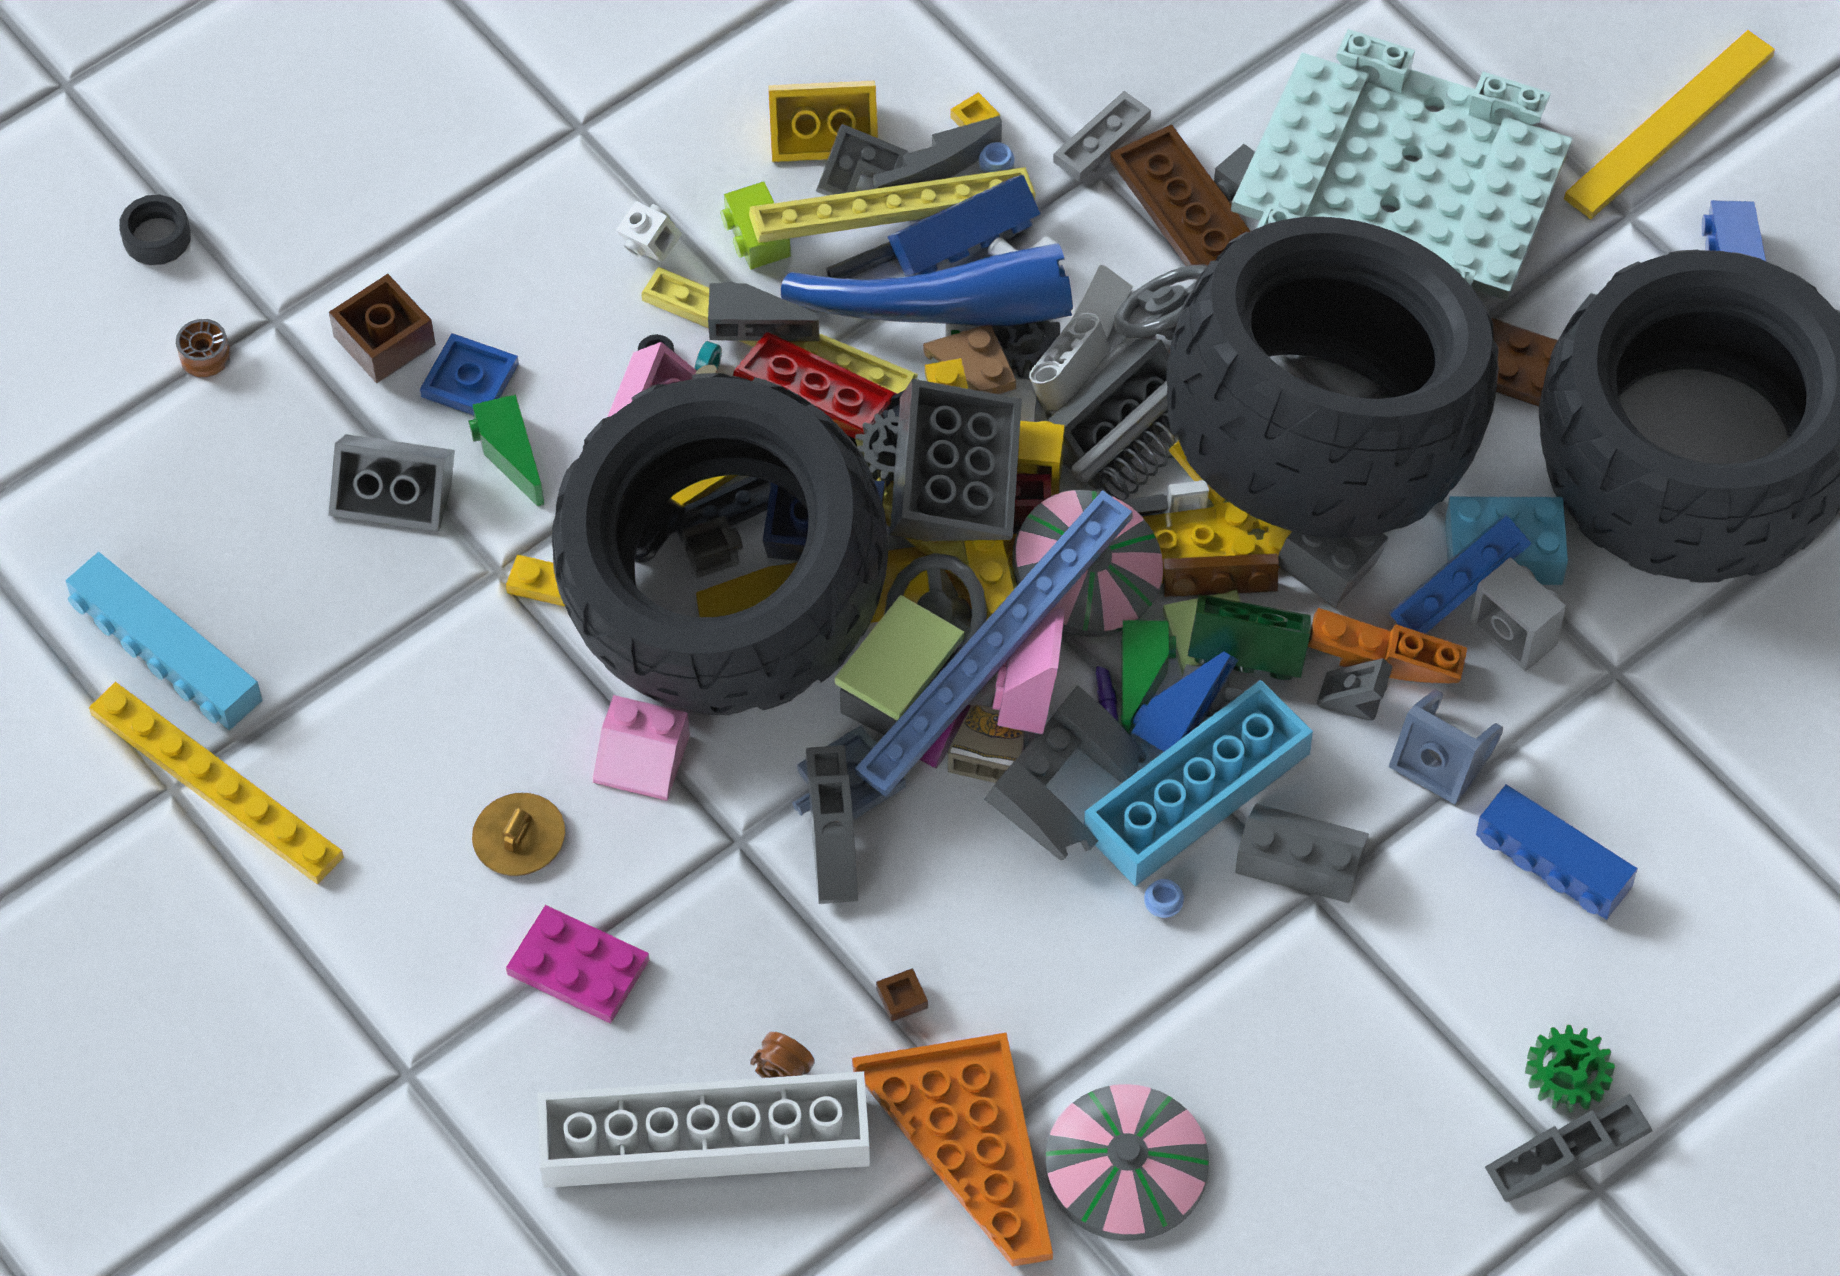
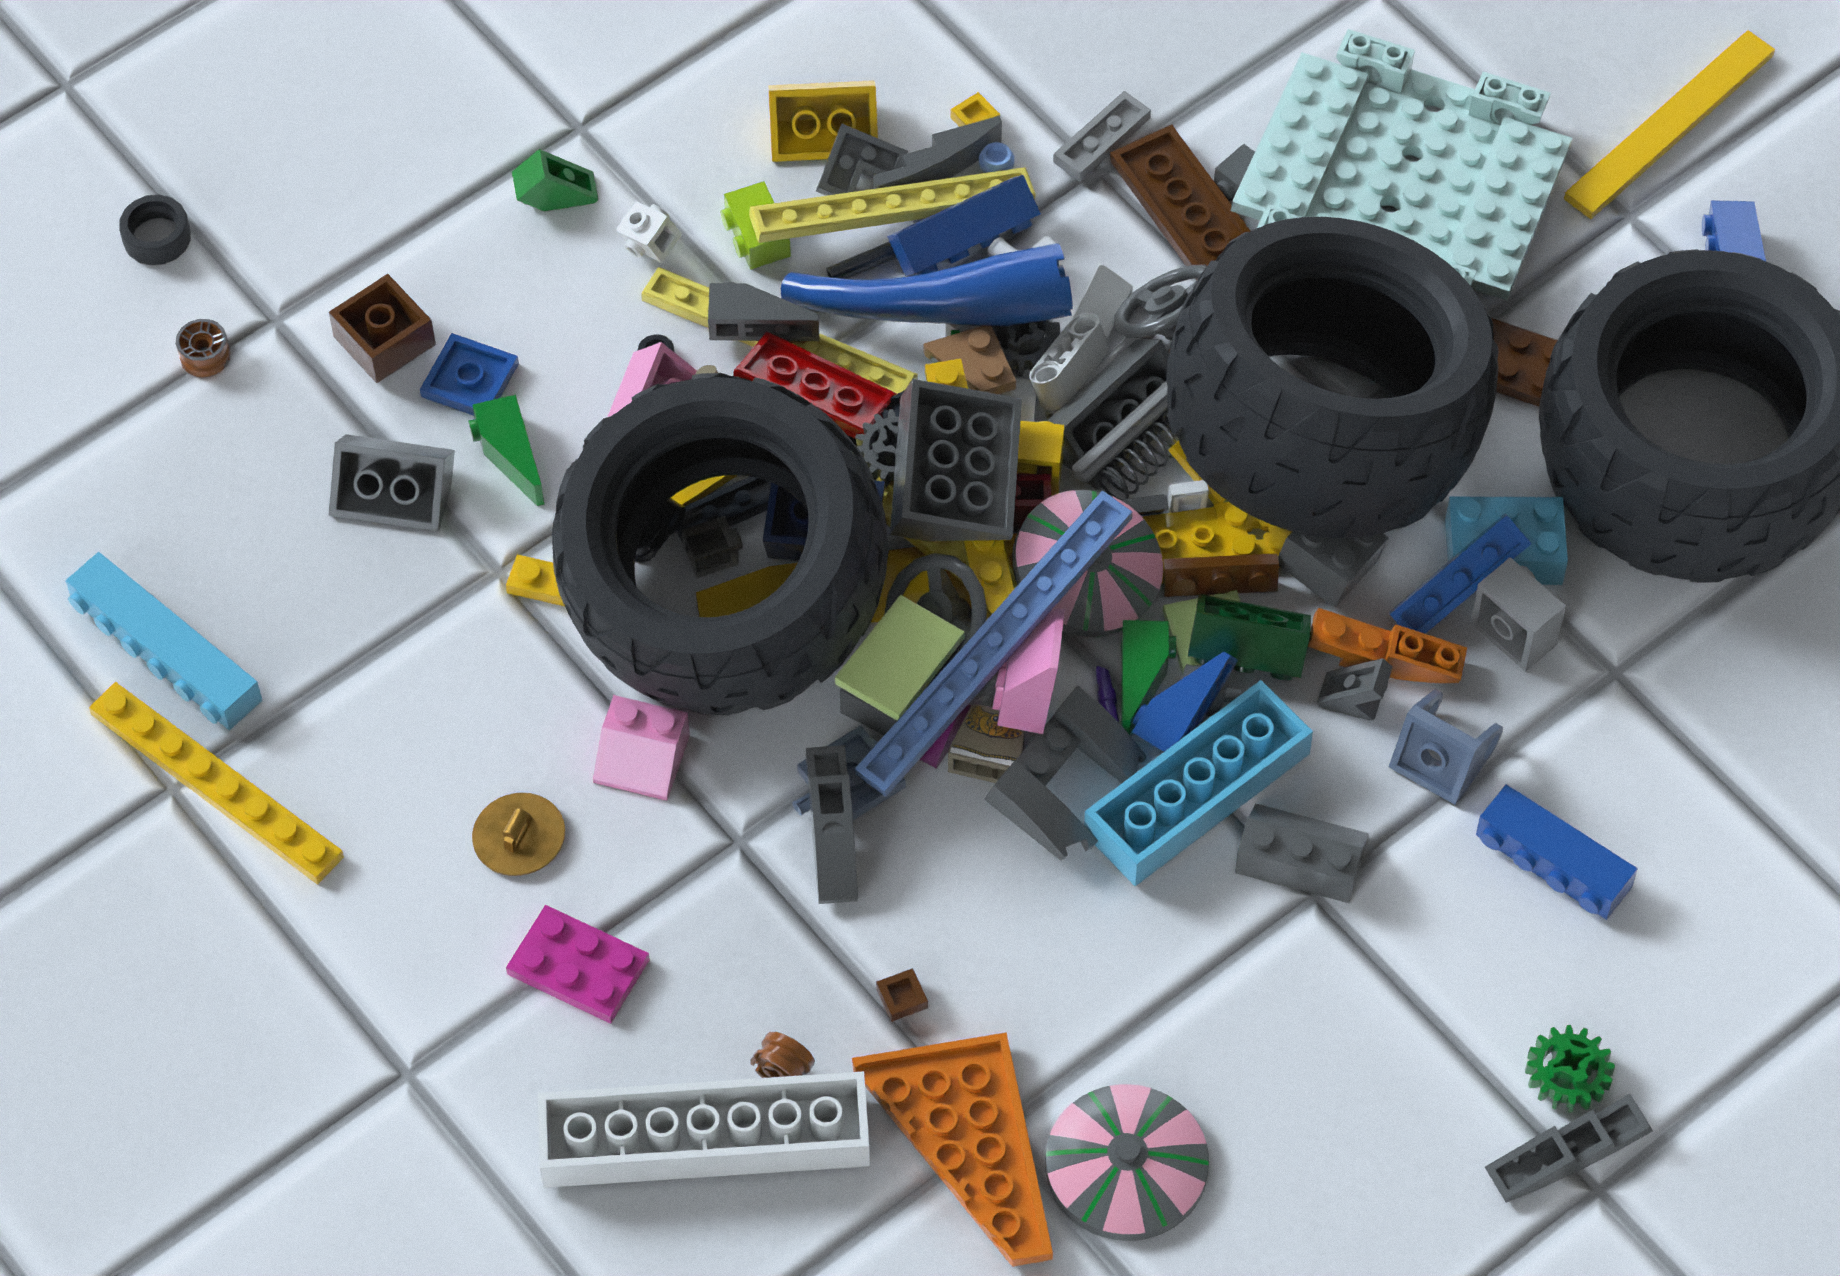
teal tile [694,341,722,370] -> none
light blue plate [1144,879,1184,918] -> none
none -> green slope [512,149,599,212]

